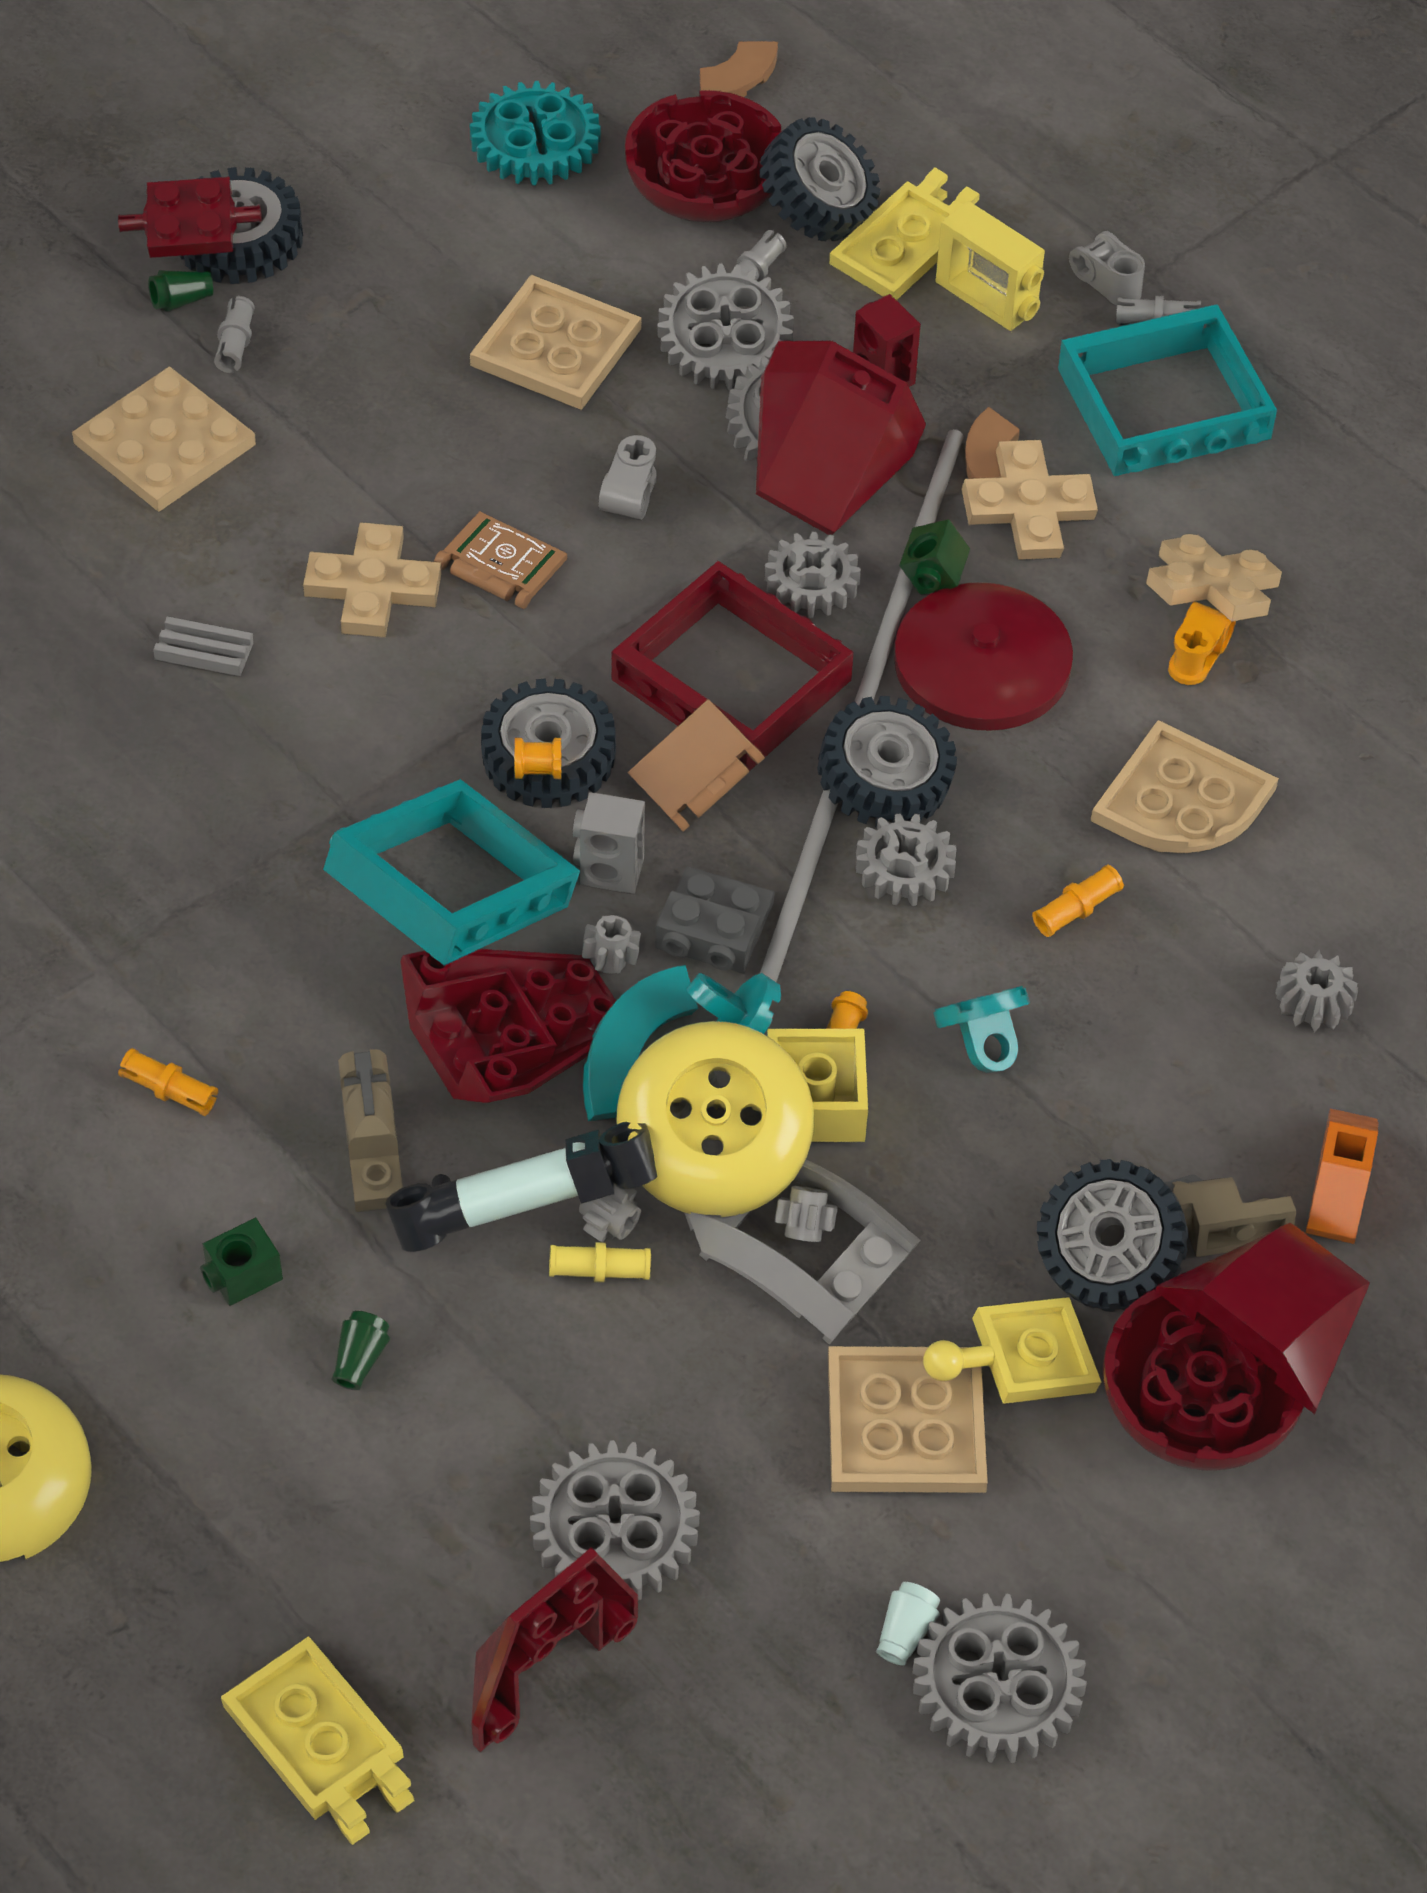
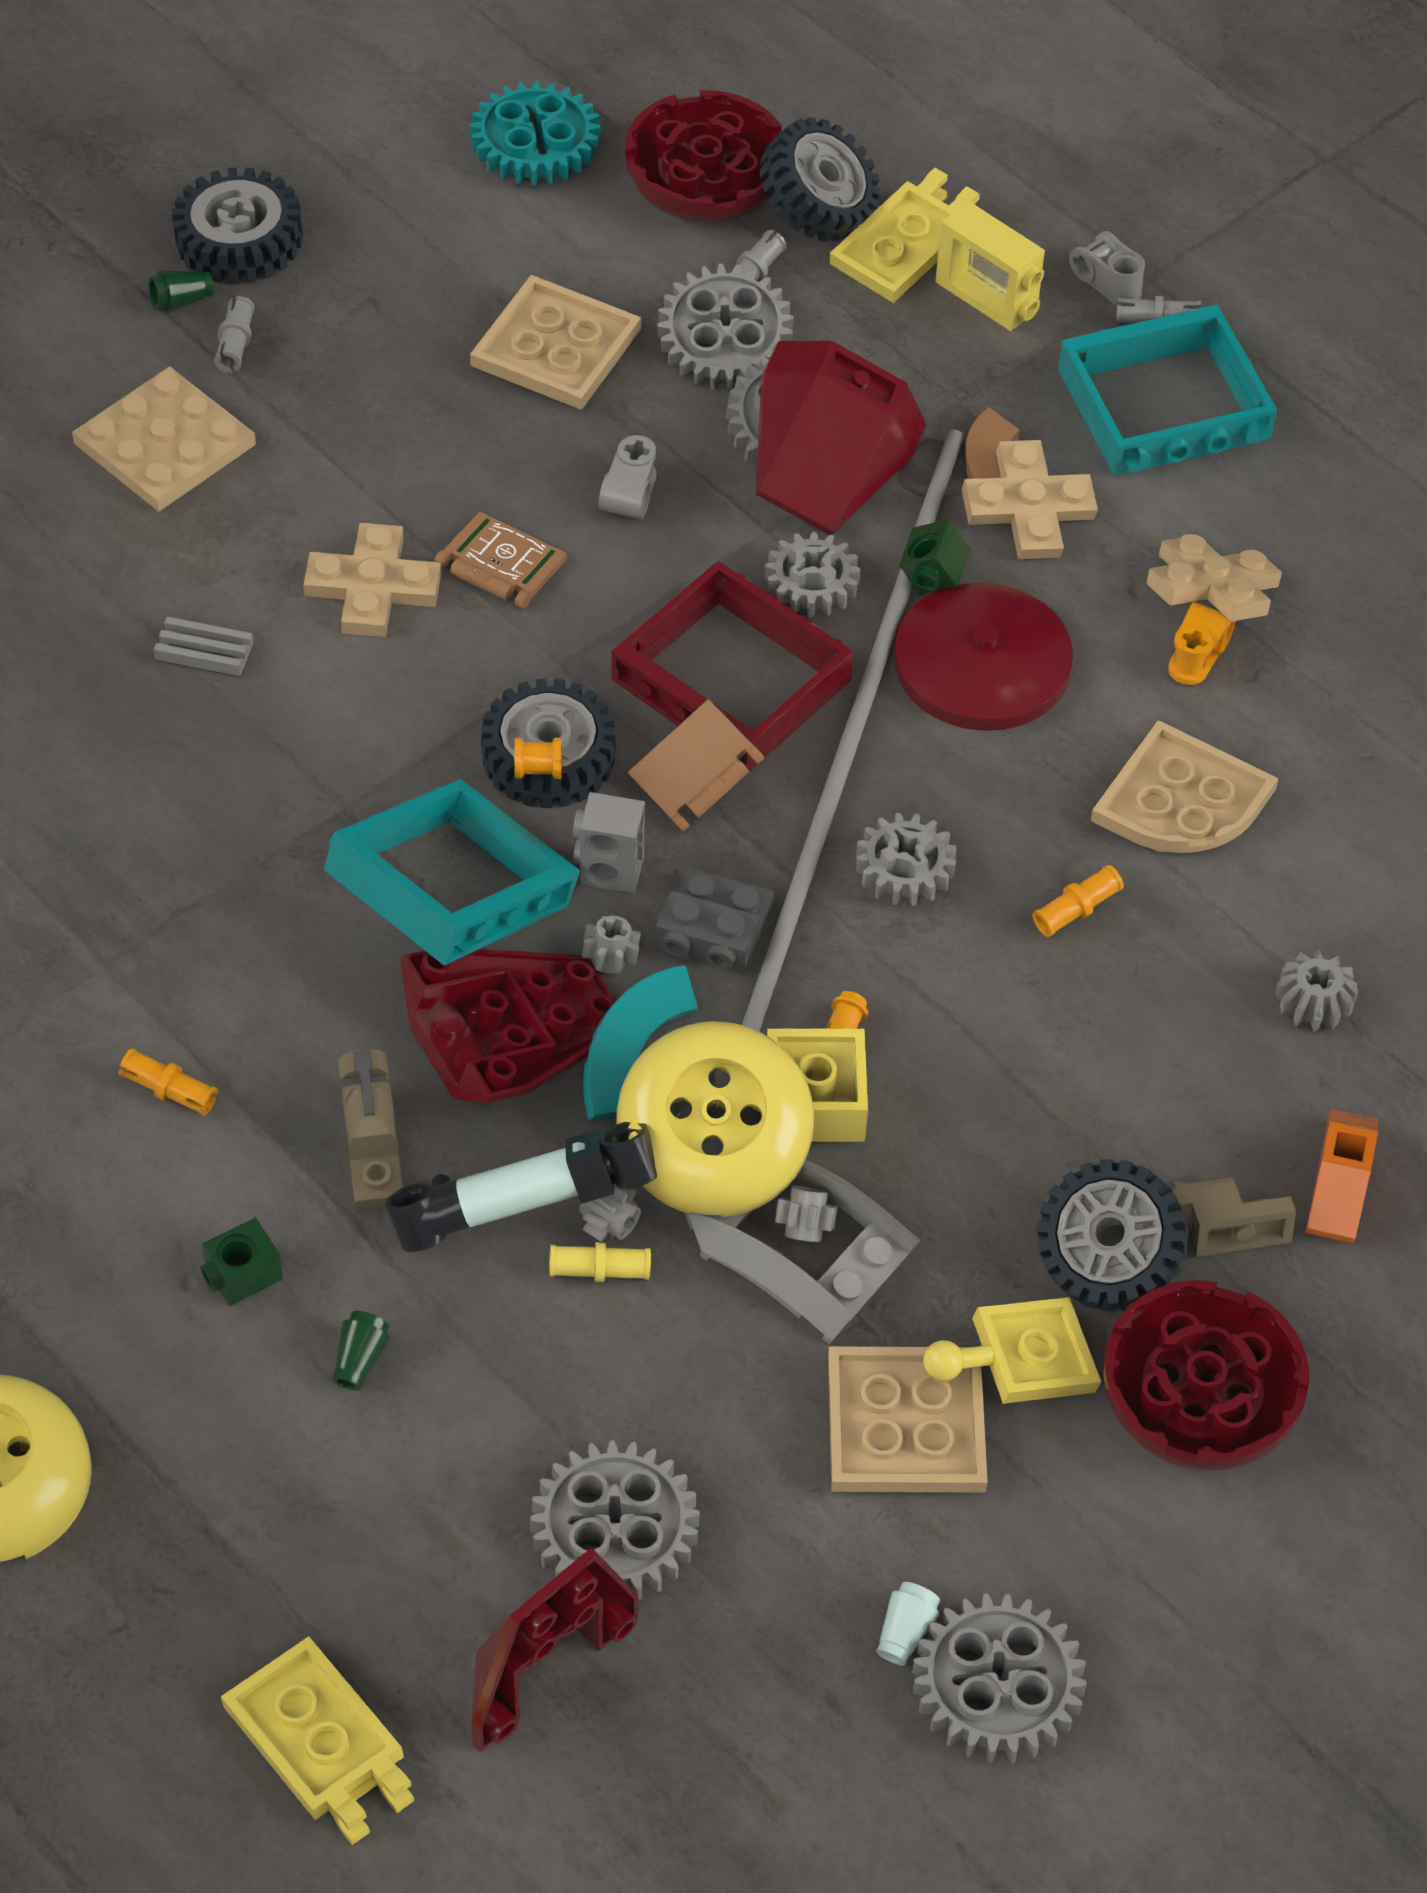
dark red plate [118,177,262,258] -> none
teal tile [687,973,781,1034] -> none
medium nougat tile [700,41,778,97] -> none
wheel [817,696,957,827] -> none
dark red brick [853,294,921,387] -> none
teal tile [933,986,1030,1073] -> none
dark red wedge [1155,1223,1370,1415] -> none

